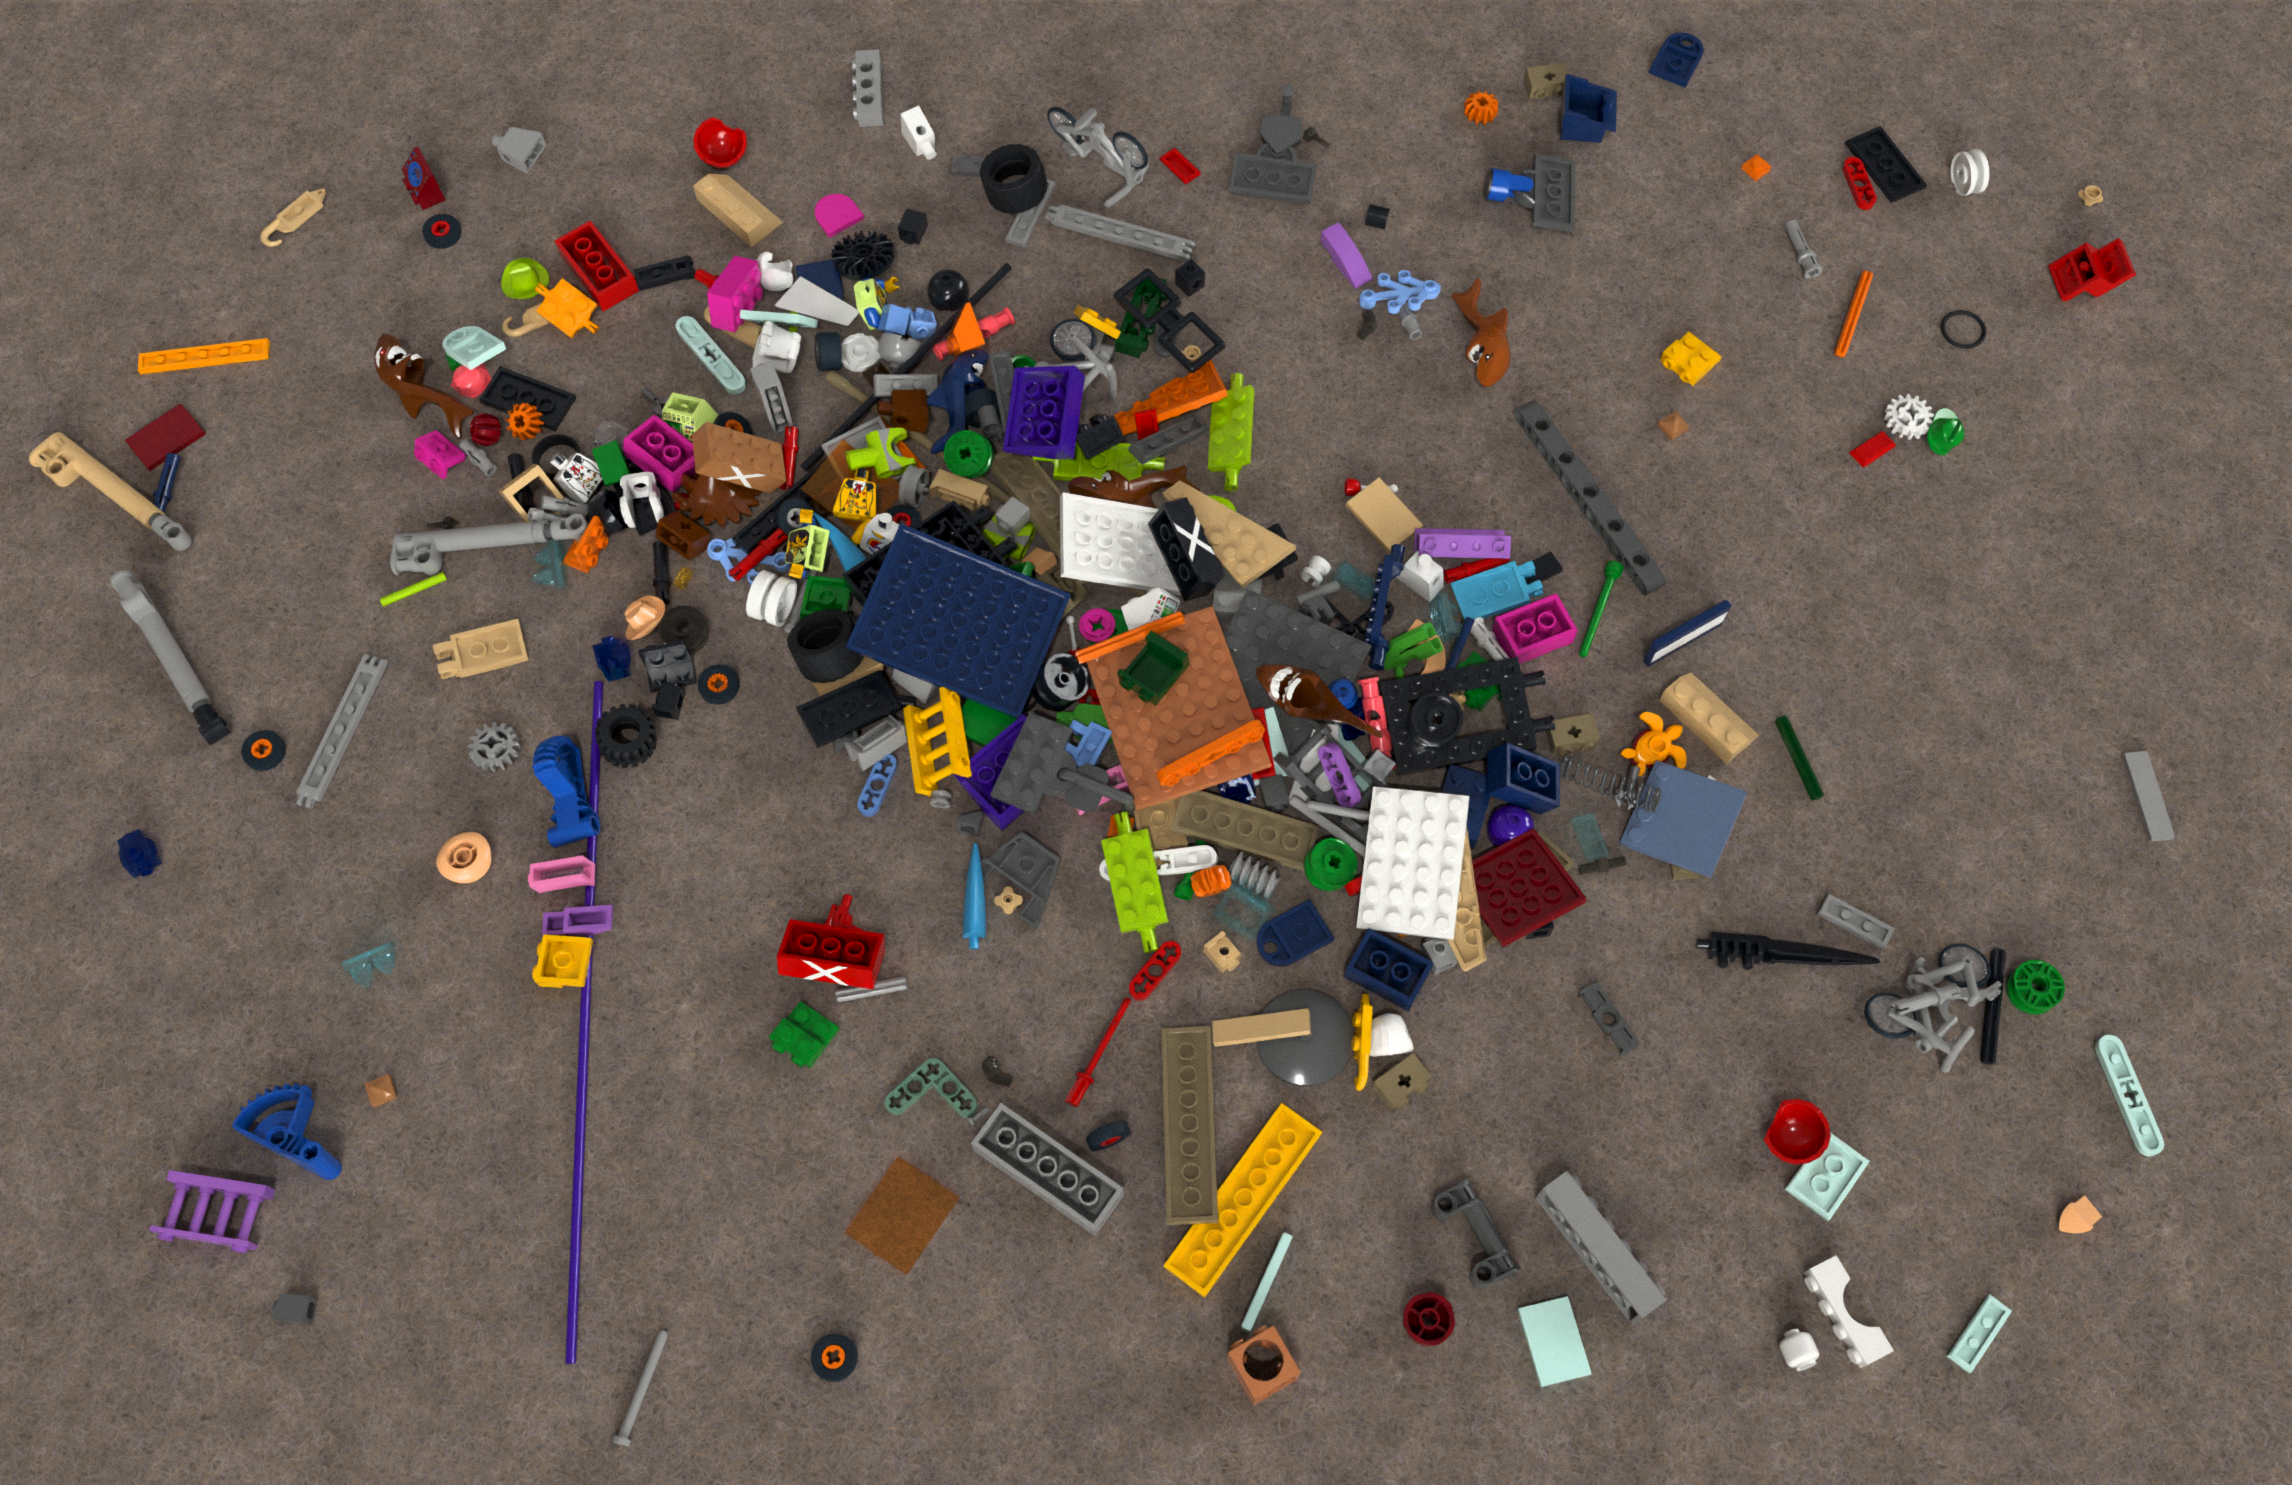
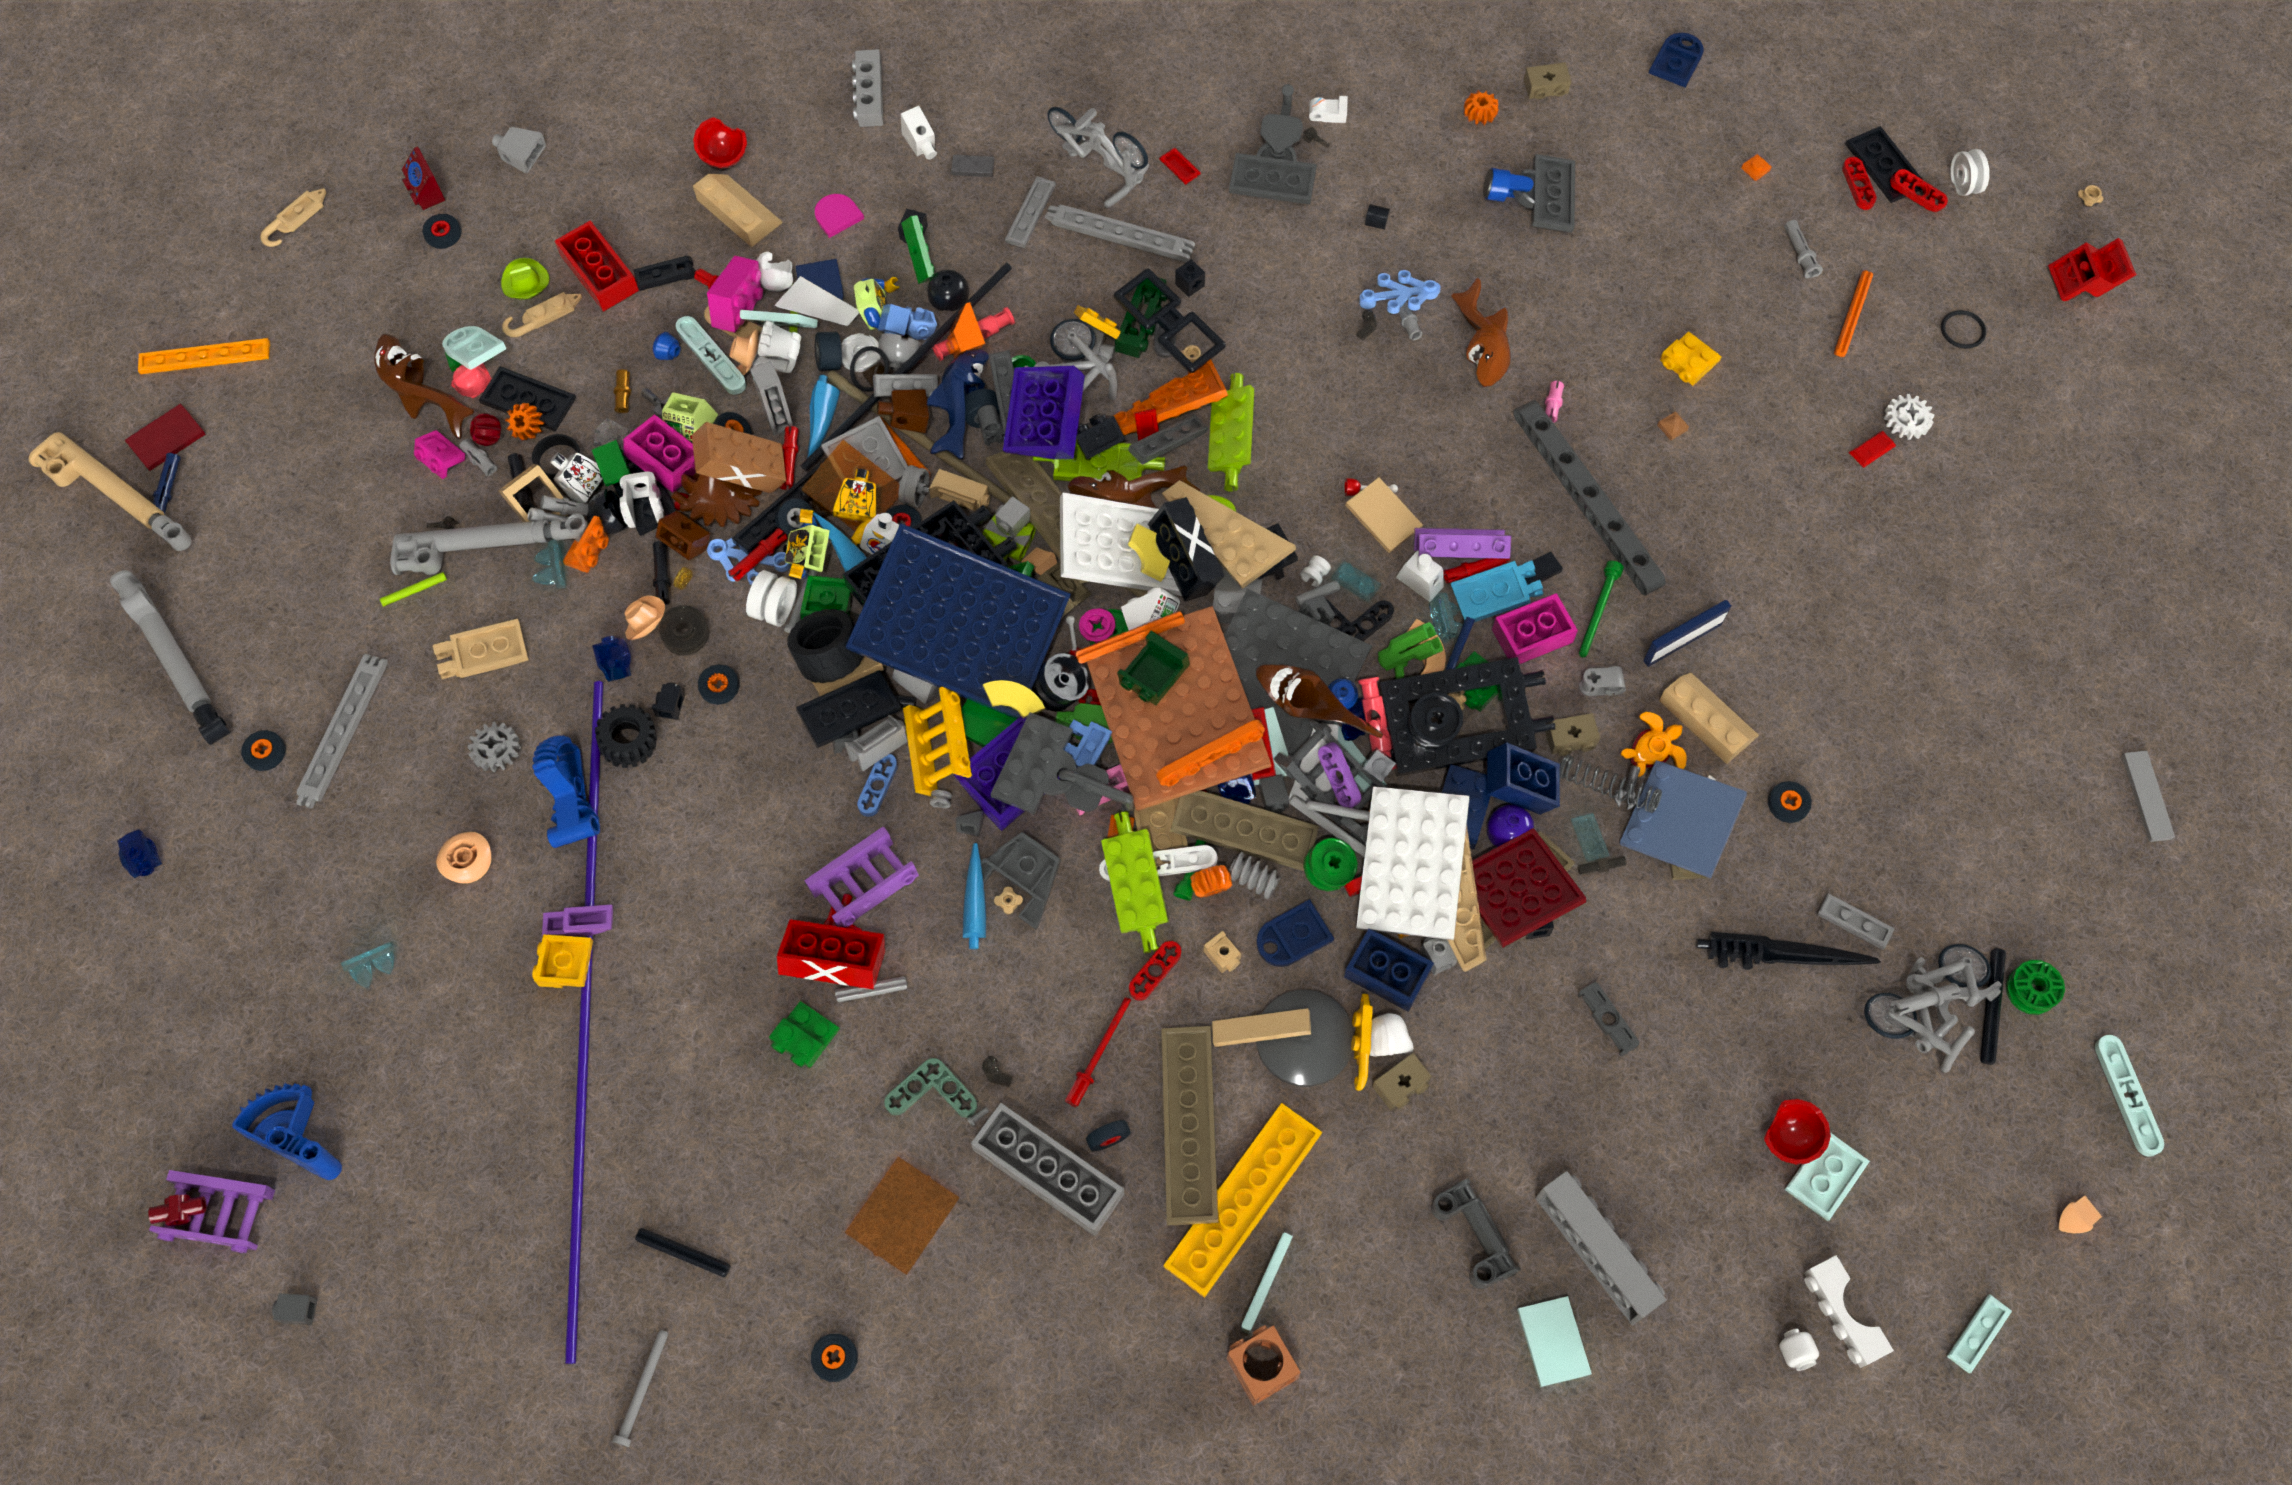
medium nougat tile [365,1074,398,1108] -> none
bright pink window [528,855,595,893] -> none
light orange plate [535,278,599,338] -> none
black bracket [638,640,696,693] -> none
black wheel [831,231,895,279] -> none
lime connector [846,428,916,479] -> none
green wheel [944,430,994,479] -> none
black tyre [980,144,1047,214] -> none
clear light blue tile [1213,882,1276,942] -> none
medium lavender slope [1320,222,1373,289] -> none
dark blue plate [1365,544,1406,671] -> none
dark red cylinder [1402,1292,1455,1346] -> none
white pin [1470,617,1509,661] -> none
dark blue piece [1560,74,1617,143] -> none
dark green axle [1775,715,1824,801] -> none
green piece [1927,408,1964,455] -> none
none -> dark red axle [148,1194,207,1226]
none -> pearl gold pin [613,369,631,413]
none -> black axle [635,1228,731,1277]
none -> blue cone [653,332,681,360]
none -> light nougat hat [729,329,759,375]
none -> medium lavender fence [804,827,919,928]
none -> dark azure piece [807,375,840,458]
none -> black tyre [850,346,889,392]
none -> green tile [901,215,934,284]
none -> light yellow tile [983,680,1045,719]
none -> light yellow tile [1128,524,1170,582]
none -> white leg [1309,96,1348,123]
none -> bright pink pin [1545,381,1564,423]
none -> light grey piece [1579,666,1626,696]
none -> black bush [1768,781,1812,823]
none -> red beam [1890,169,1948,212]

